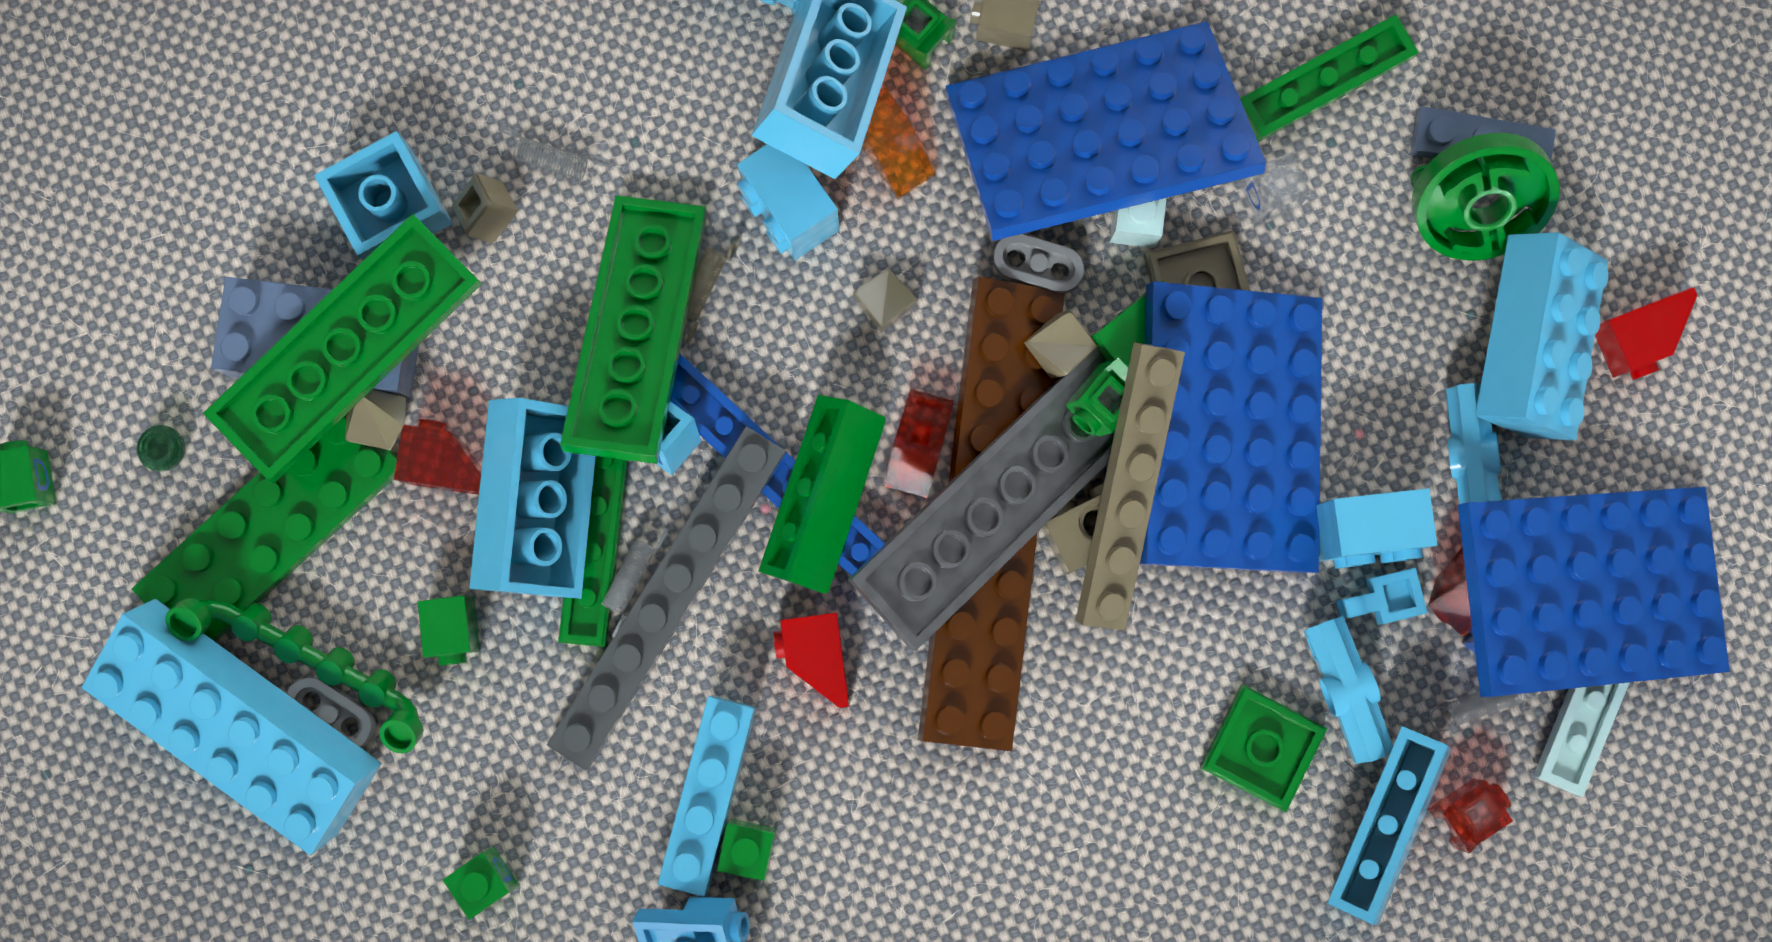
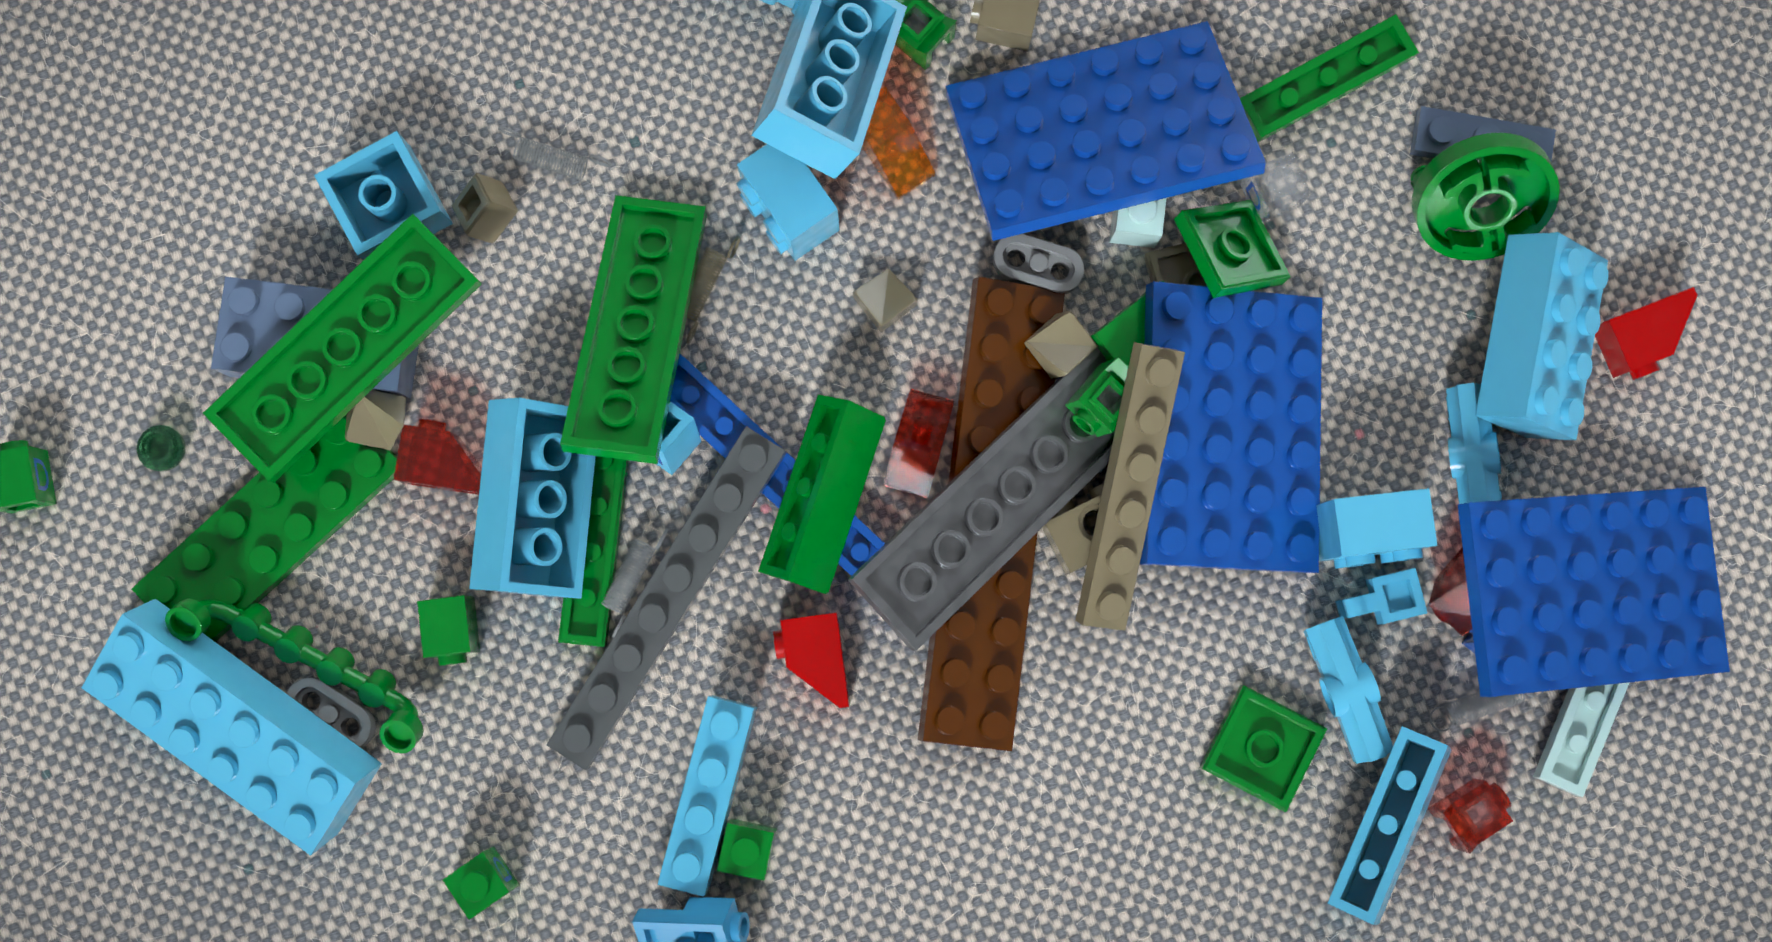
none -> green tile [1174,200,1291,298]

